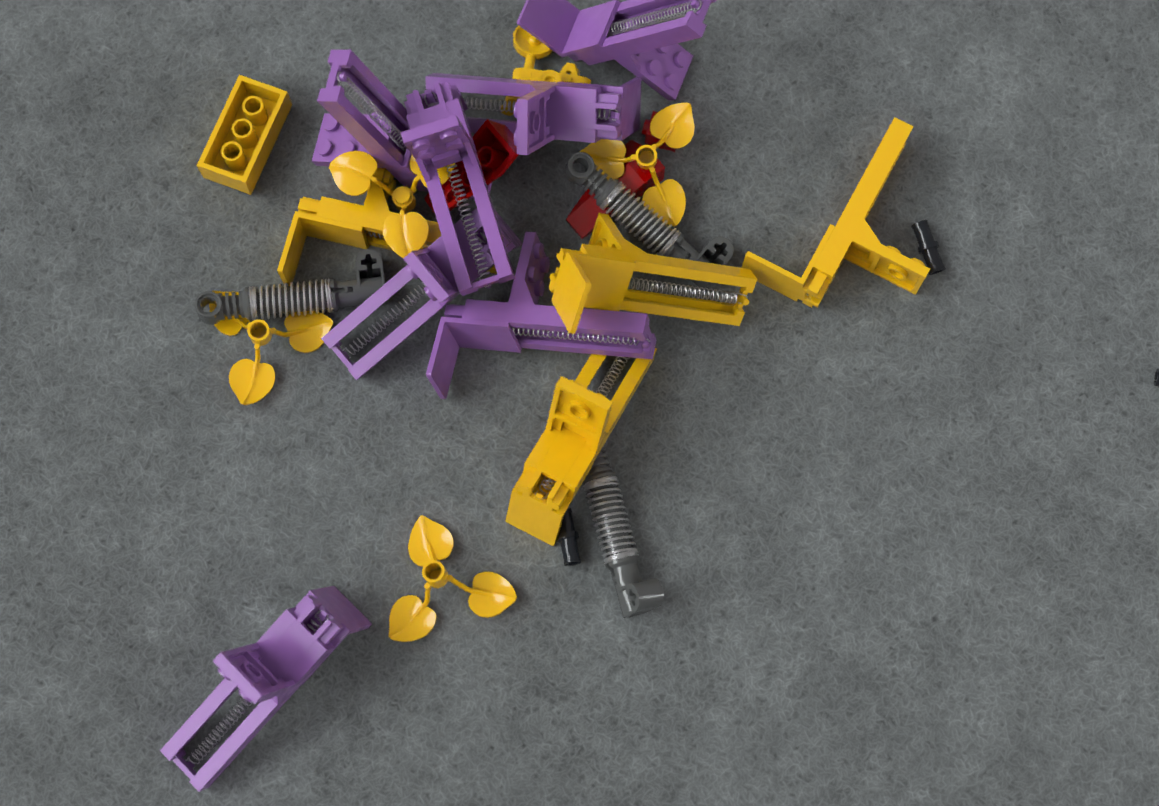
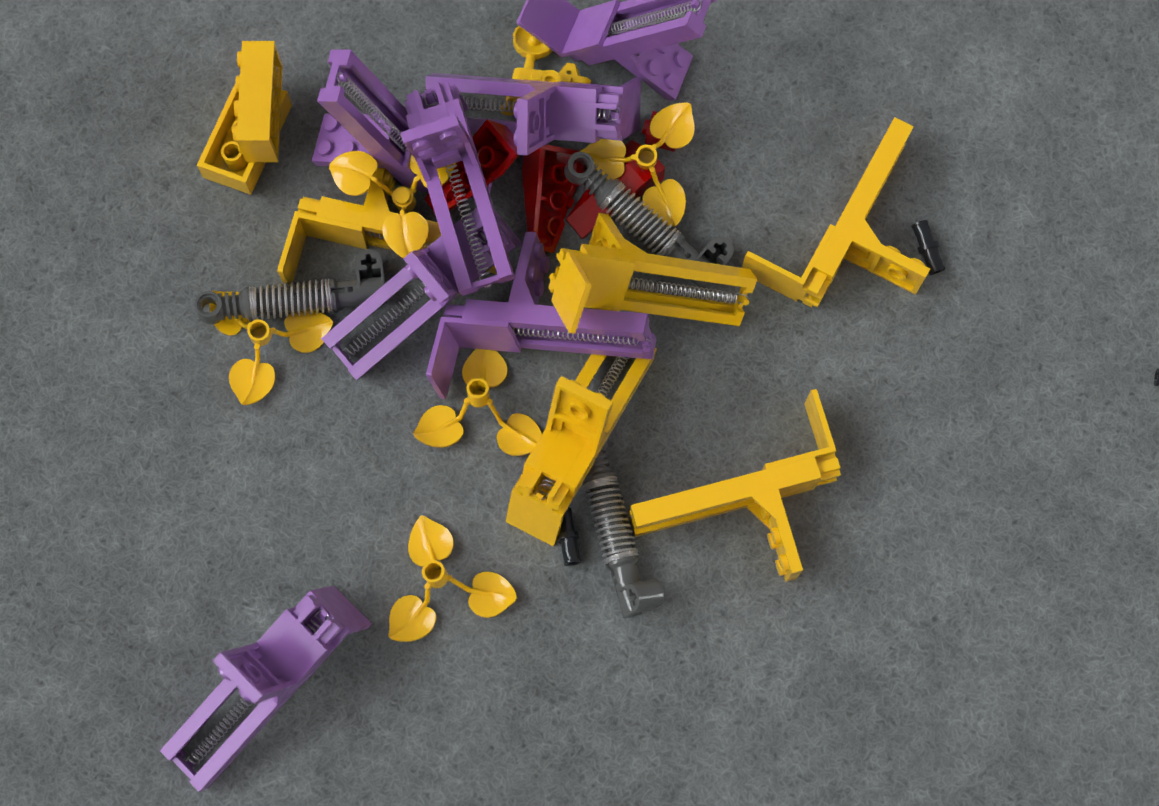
none -> yellow brick [233,41,283,162]
none -> yellow plant [413,349,542,456]
none -> red wedge [522,144,584,253]
none -> yellow piece [629,389,841,582]

